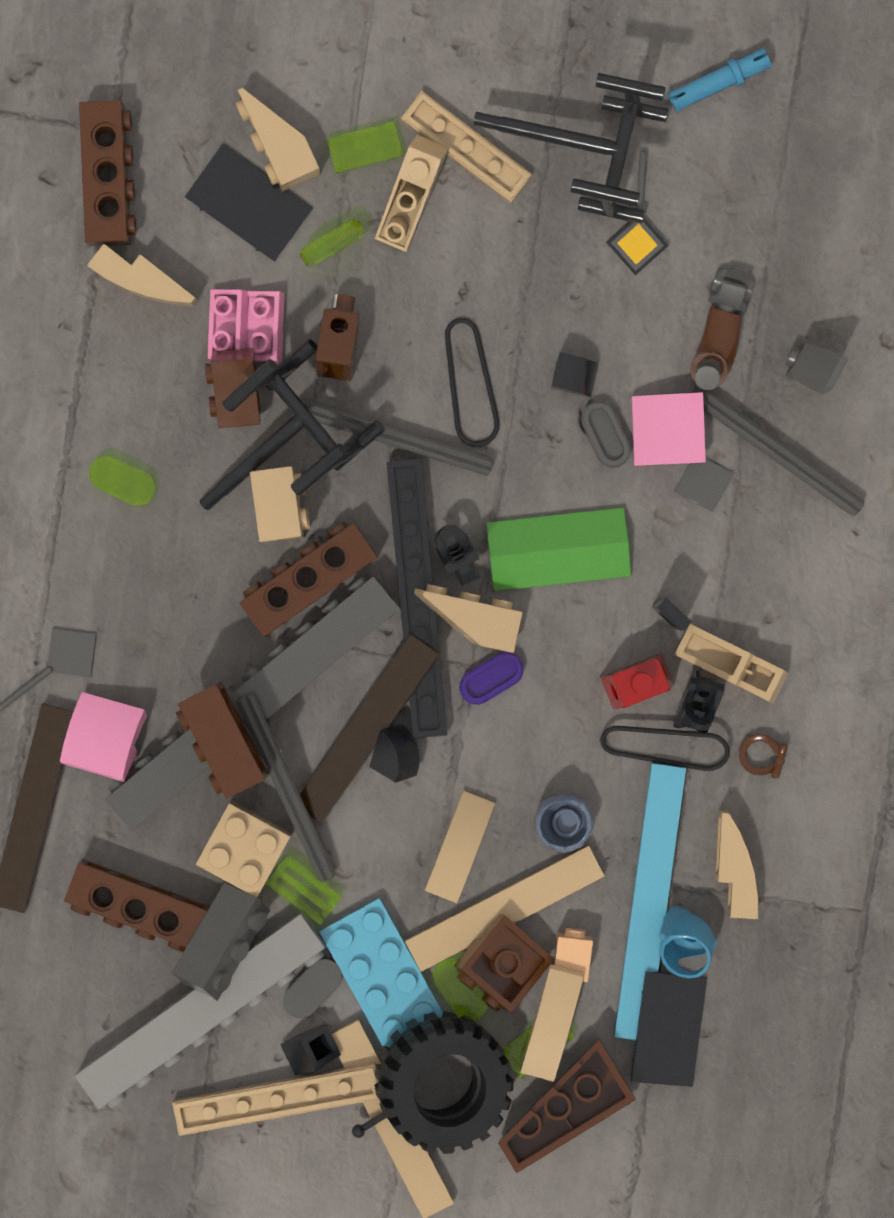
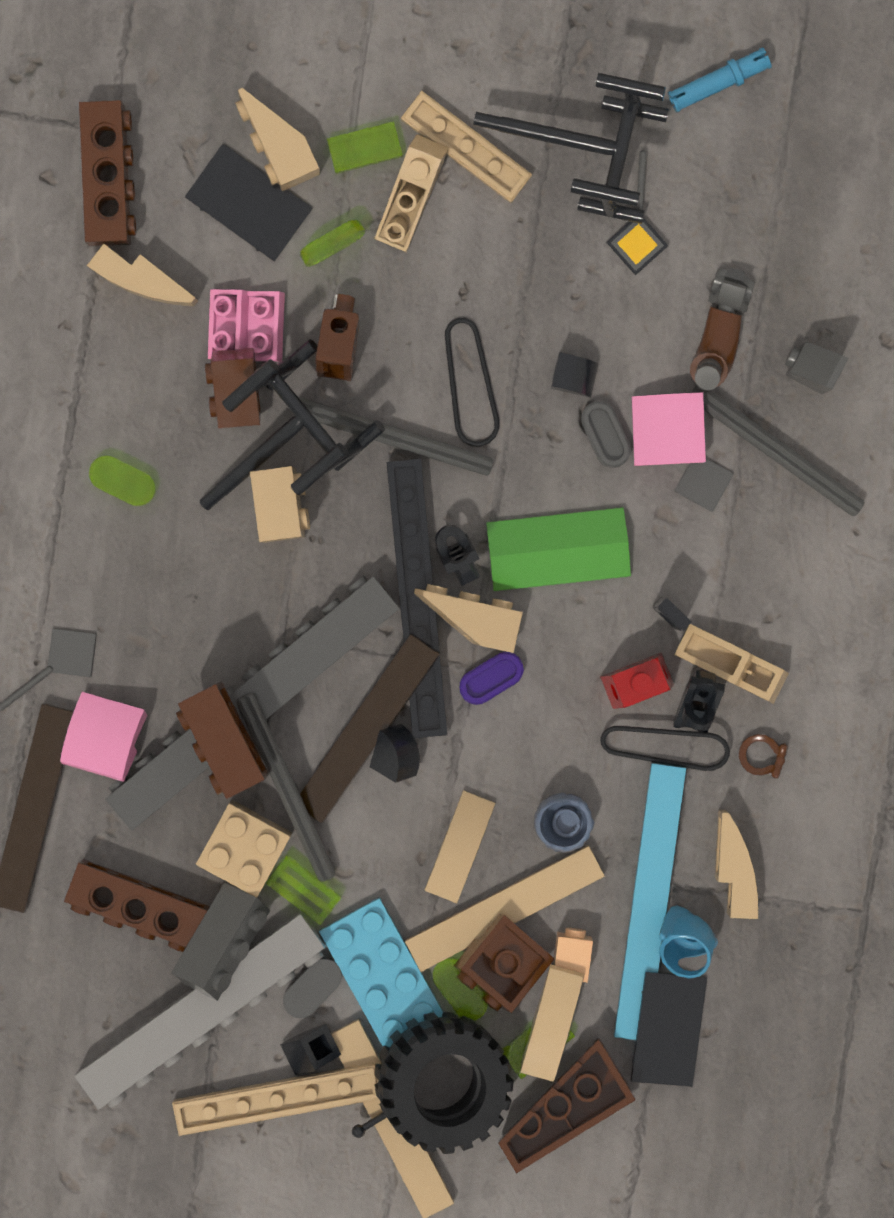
reddish brown brick [239,522,378,637] -> none

